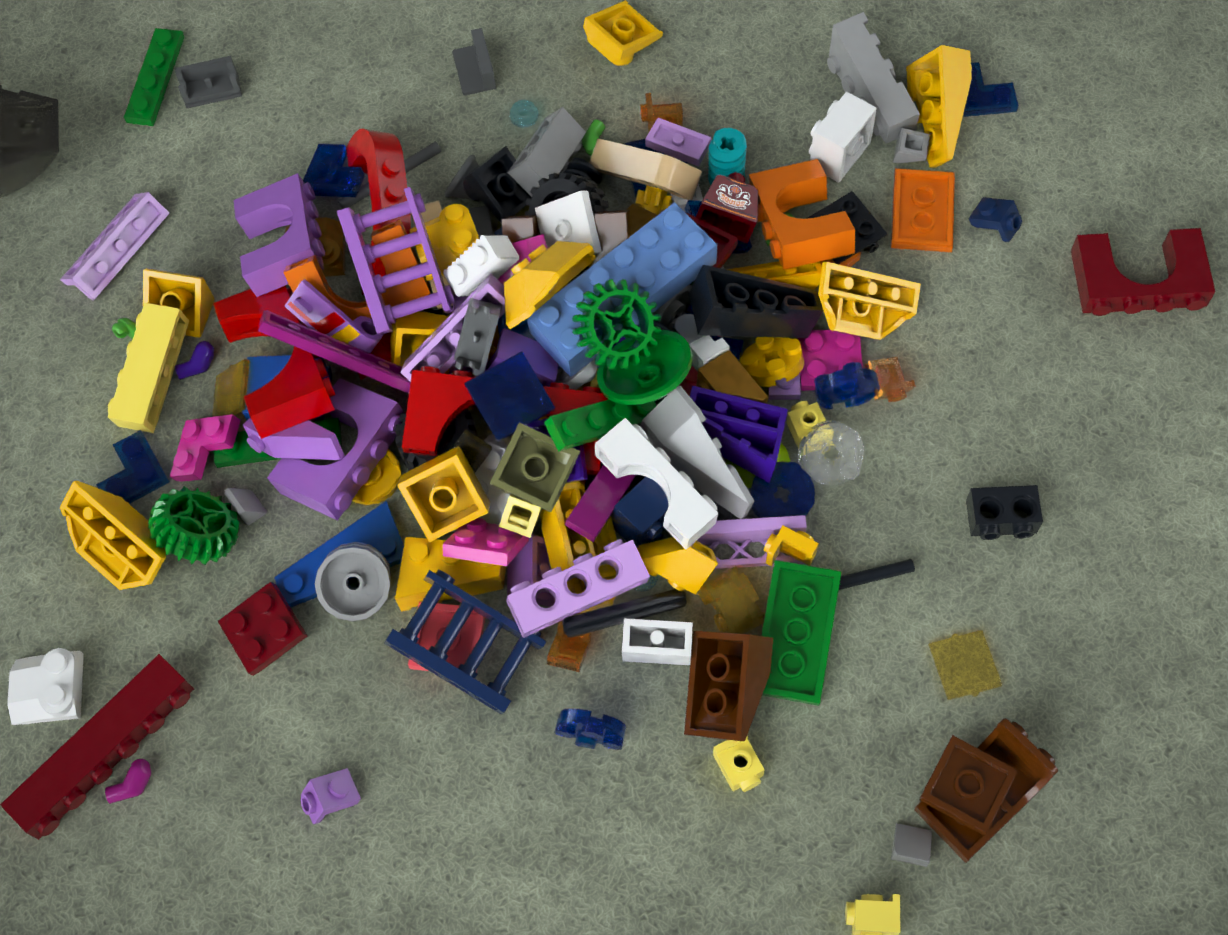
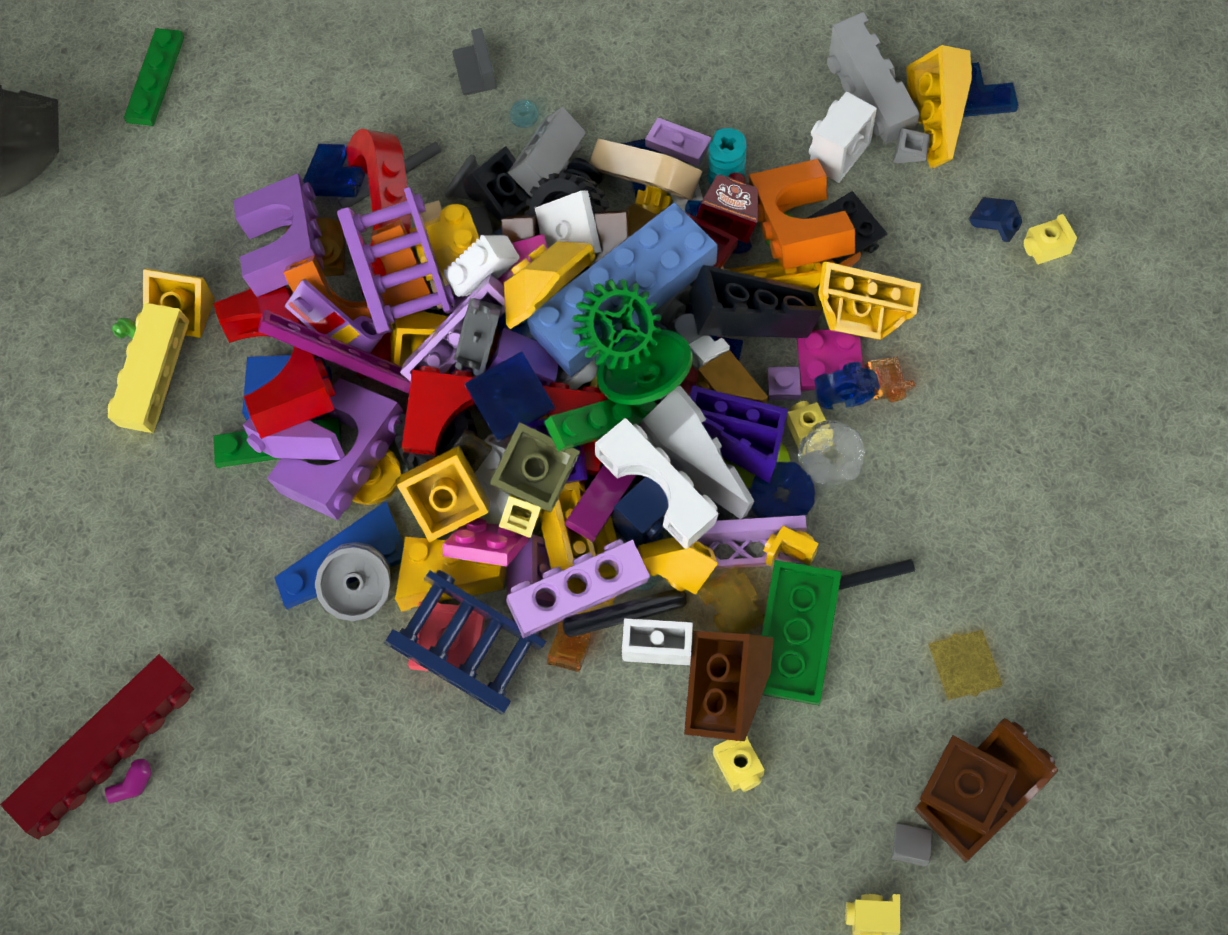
white slope [7,648,84,725] -> none
lavender fence [60,192,169,300] -> none
yellow wedge [60,481,166,590] -> none
clear blue plate [96,430,170,504] -> none
green gear [148,486,240,565] -> none
dark pink plate [170,414,241,482] -> none
dark grey hinge [175,56,242,108] -> none
dark purple arm [175,341,215,380] -> none
clear yellow piece [212,359,250,417] -> none
dark red plate [218,582,308,676] -> none
light grey slope [224,488,267,526] -> none
medium lavender bracket [301,768,361,824] -> none
clear blue plate [554,709,626,750] -> none
bright green arm [582,119,605,156] -> none
yellow slope [583,0,663,66] -> none
clear orange bracket [640,93,683,132] -> none
yellow plate [740,337,804,387] -> none
orange tile [891,168,955,252] -> none
black brick [966,485,1043,540] -> none
dark red arch [1071,228,1216,316] -> none
none -> light yellow brick [1024,214,1077,264]

